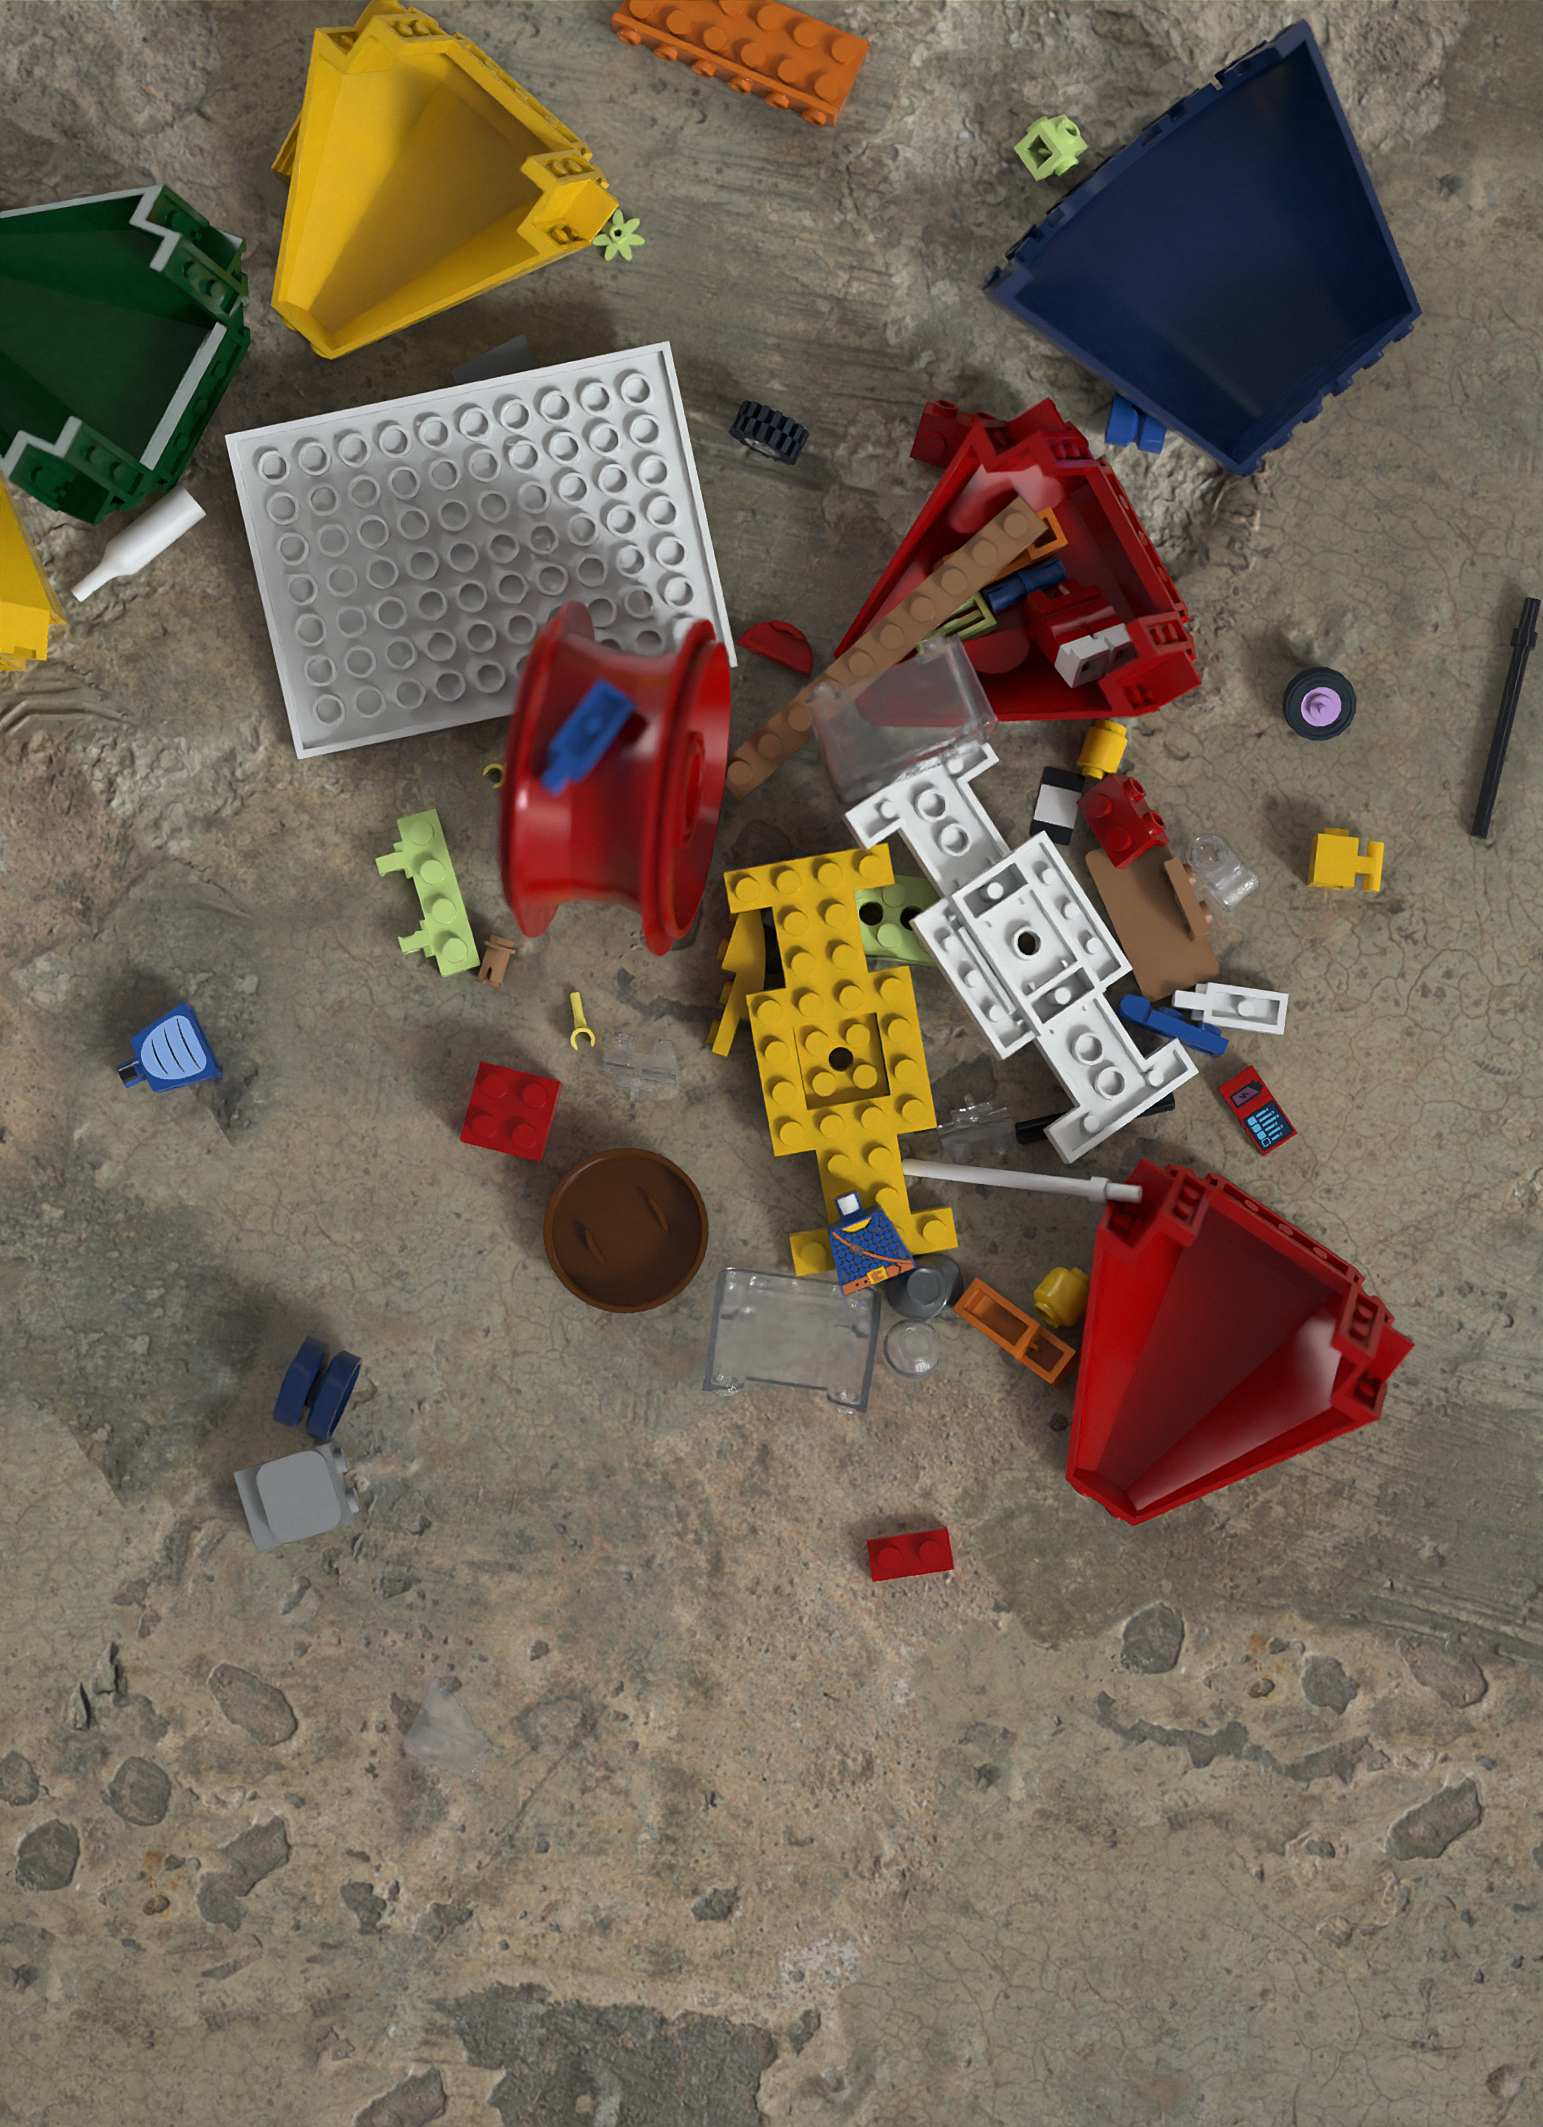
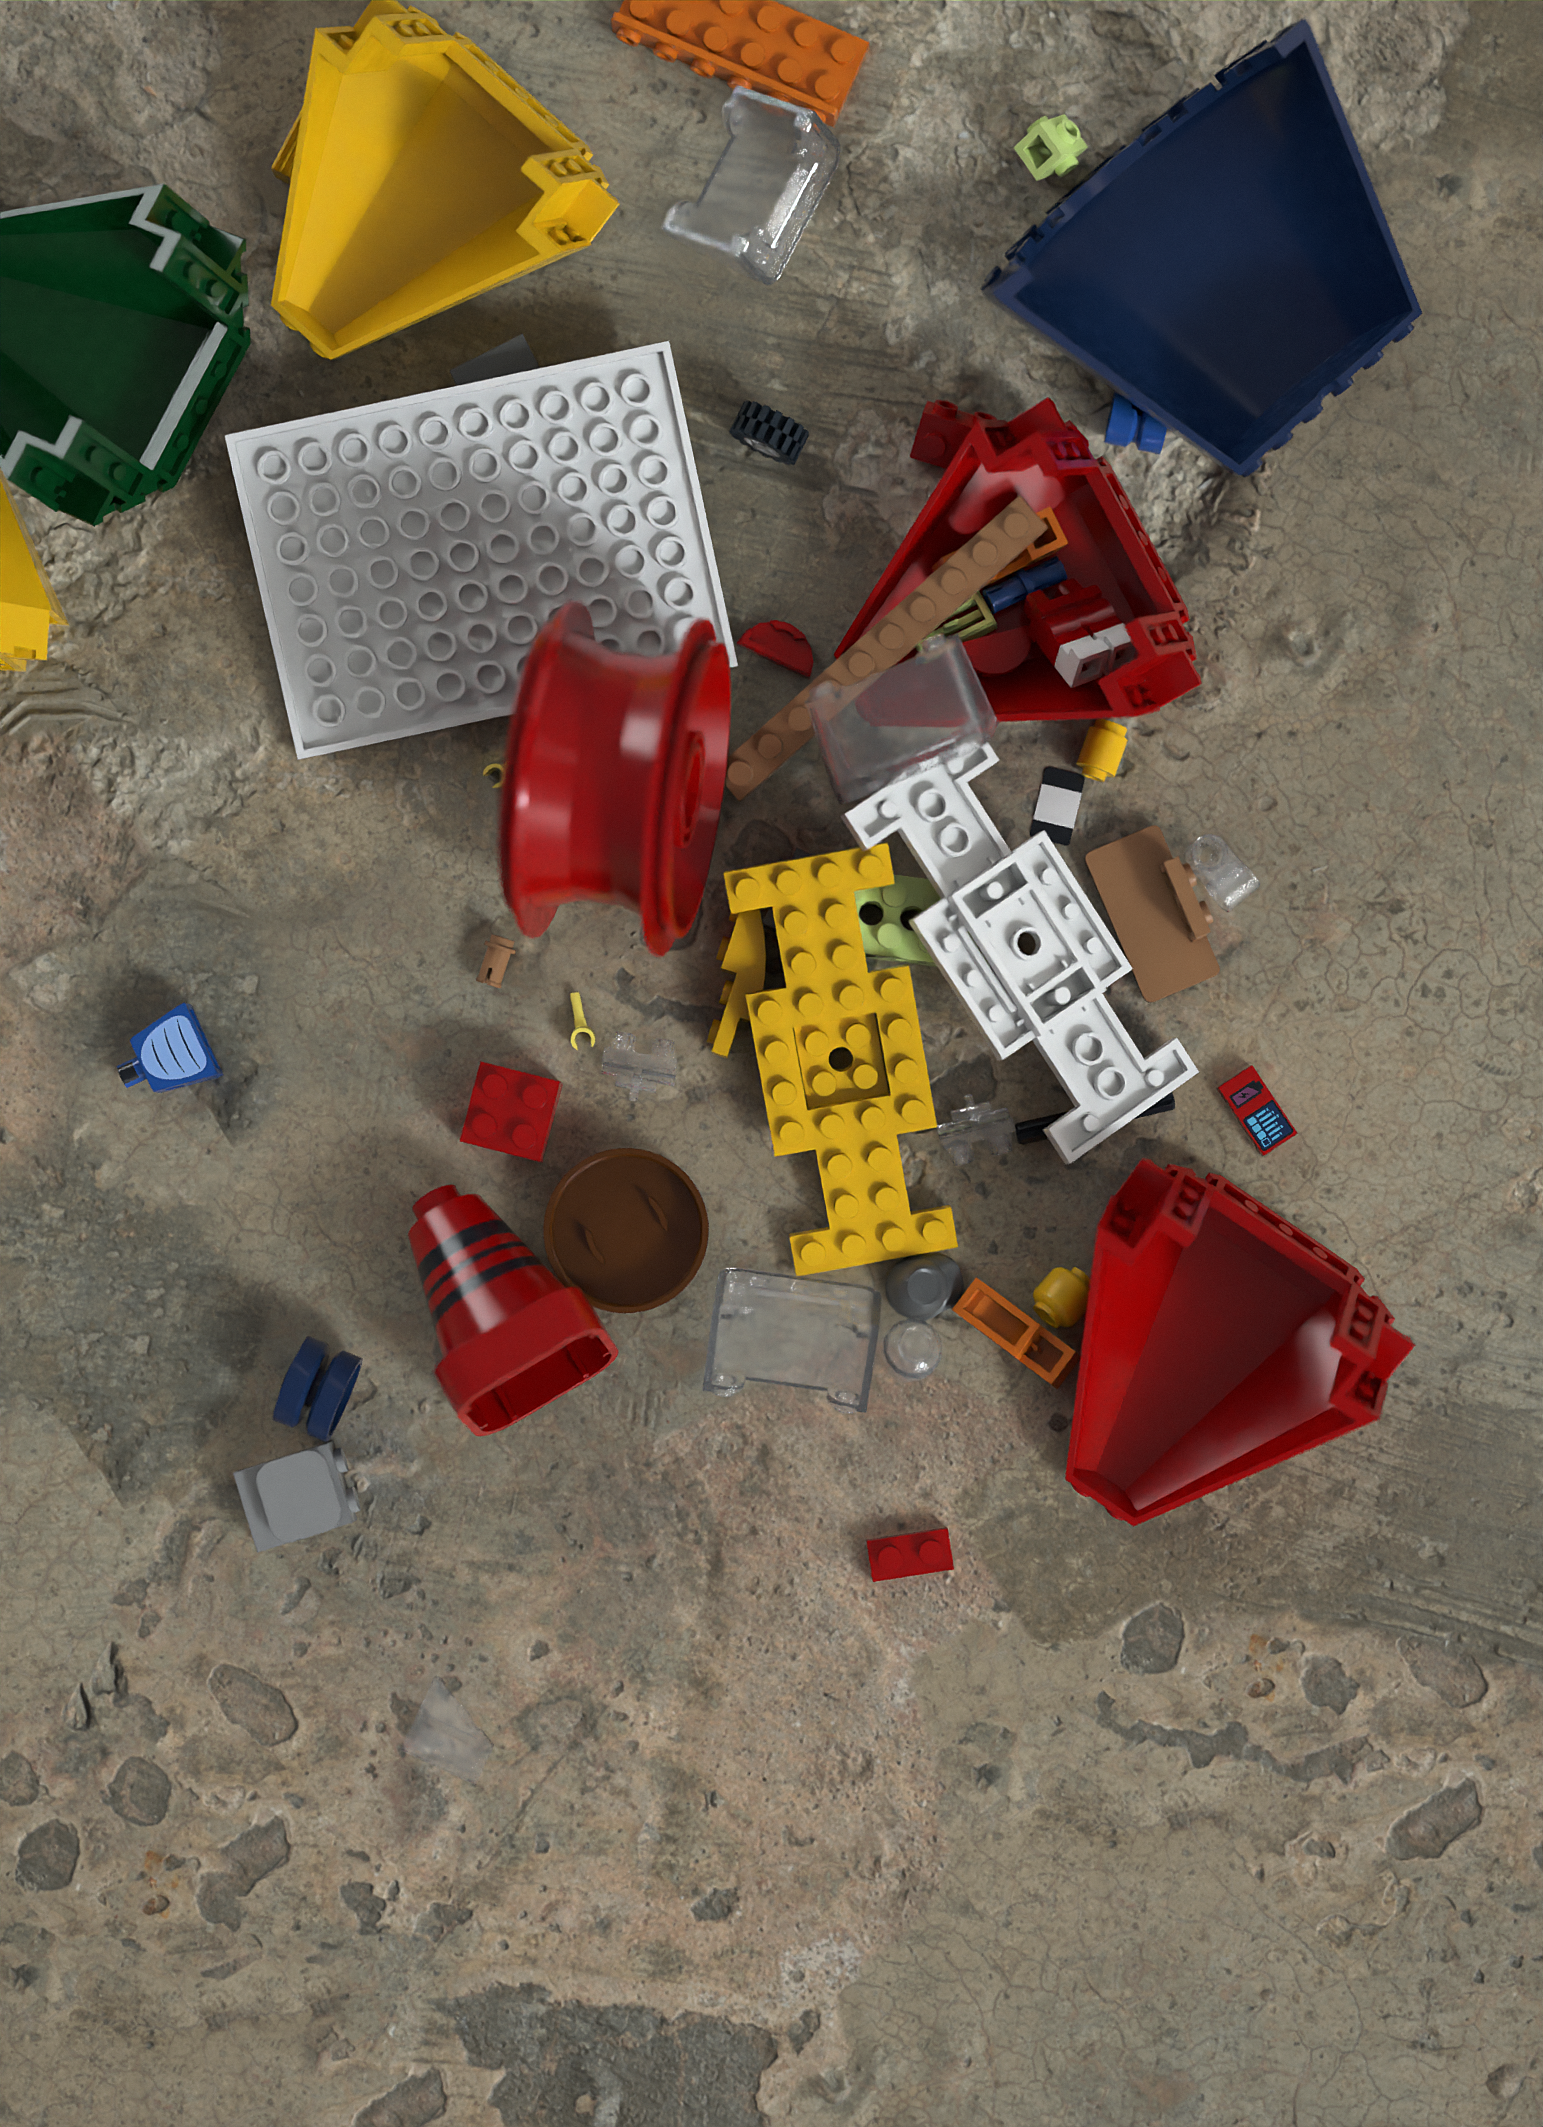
white piece [70,483,207,602] -> none
yellowish green hinge [375,808,482,977] -> none
blue hinge [541,679,637,797] -> none
yellowish green plant [592,210,645,261] -> none
torso [827,1190,917,1297] -> none
white bar [902,1158,1142,1204] -> none
red bracket [1076,773,1170,869] -> none
blue hinge [1116,993,1229,1059] -> none
white hinge [1170,982,1289,1035] -> none
black wheel [1282,667,1357,741] -> none
yellow brick [1307,828,1385,892] -> none
black bar [1470,598,1541,839] -> none
none -> red cone [408,1184,619,1436]
none -> clear windscreen [662,85,841,285]

